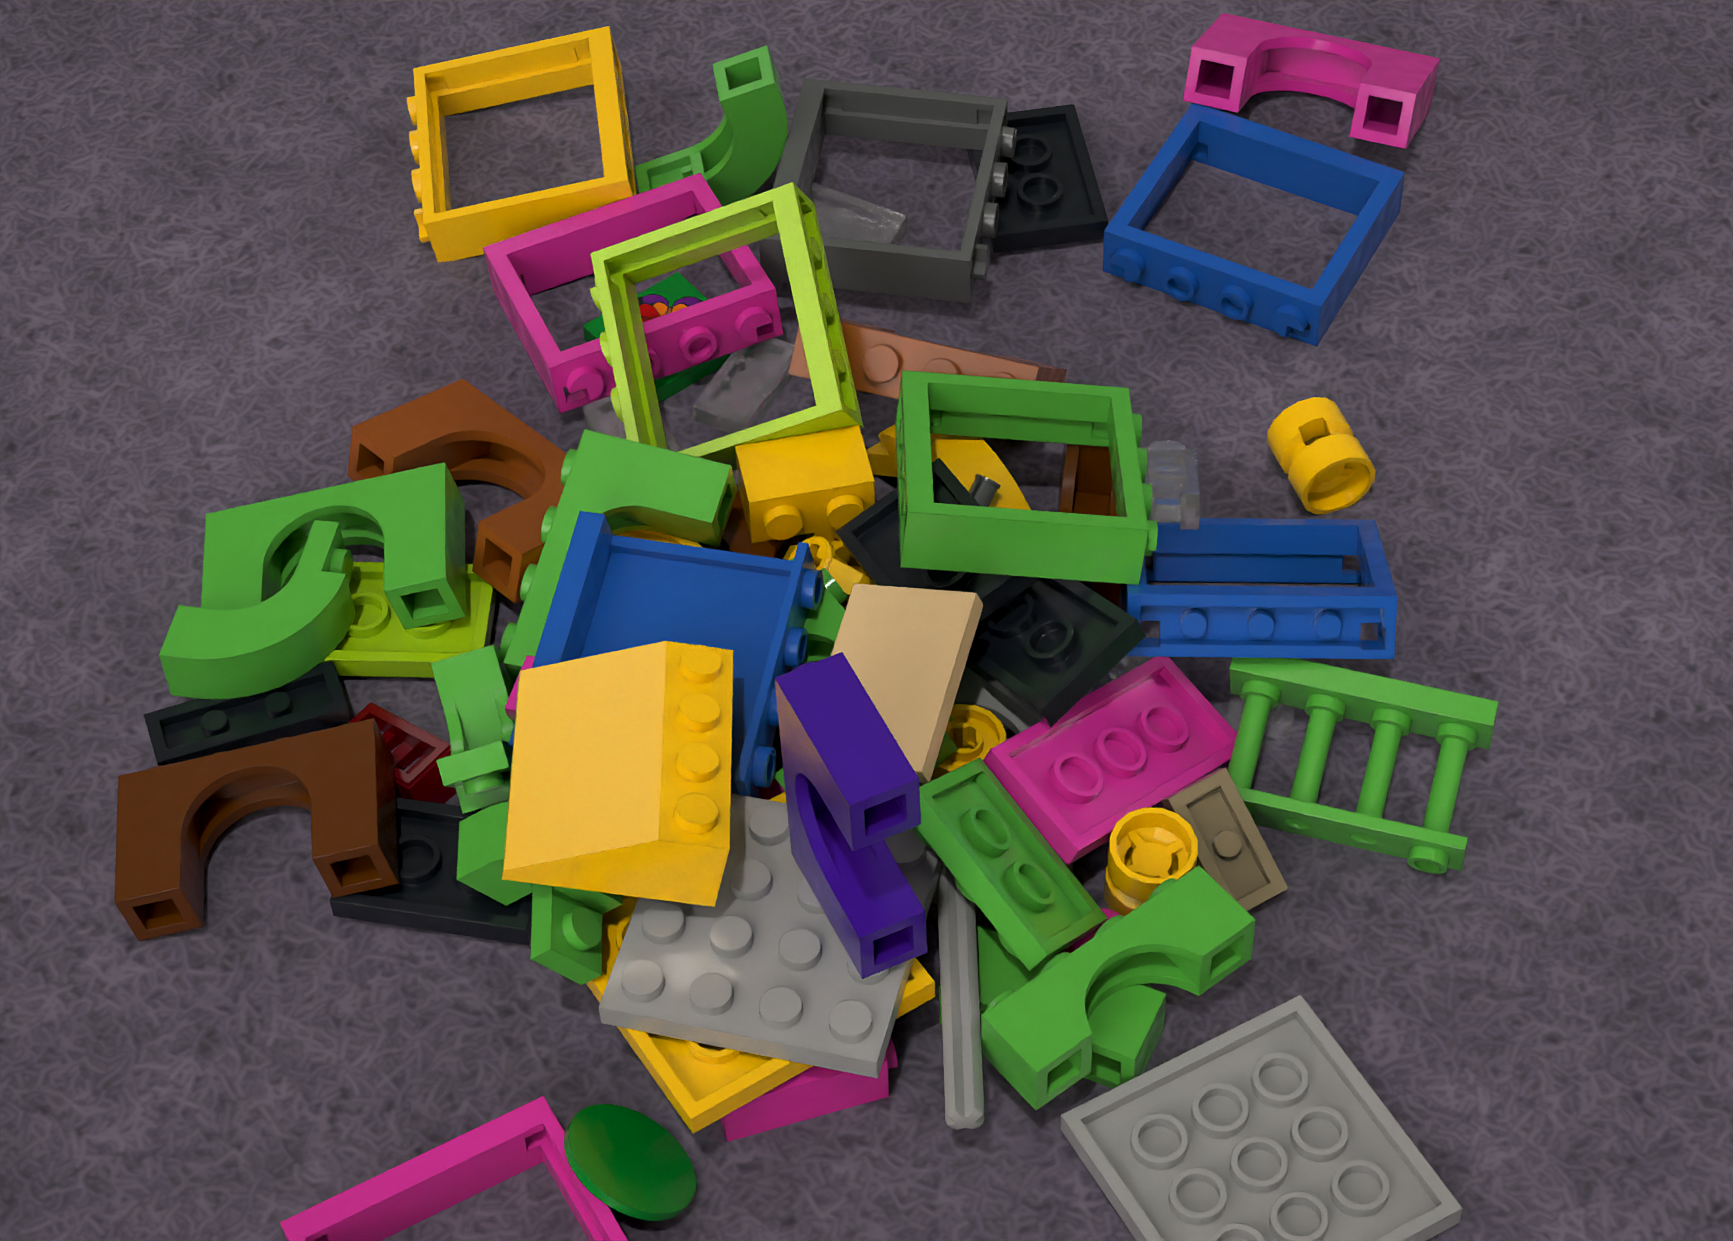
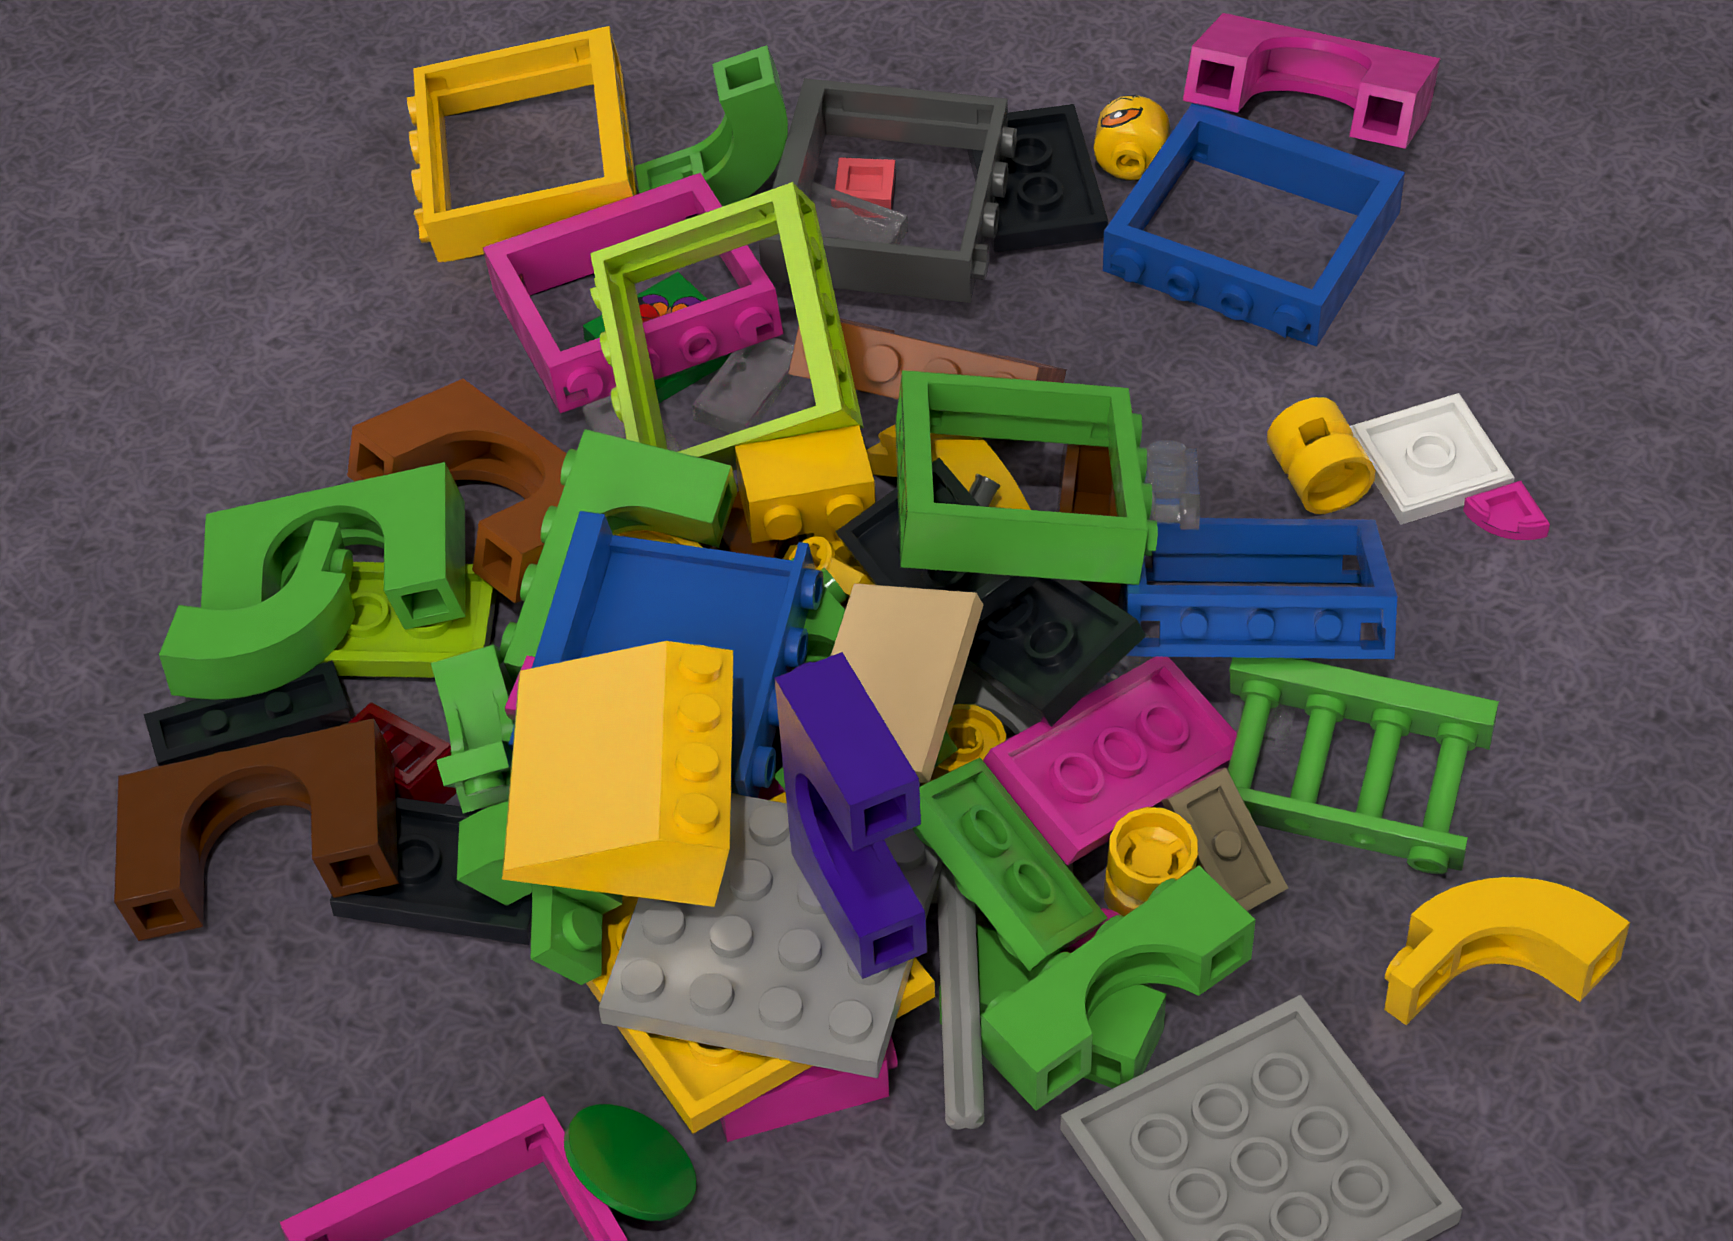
none -> coral tile [834,158,896,215]
none -> yellow head [1093,95,1171,180]
none -> white tile [1350,393,1515,525]
none -> yellow arch [1384,877,1630,1025]
none -> dark pink tile [1463,481,1550,540]

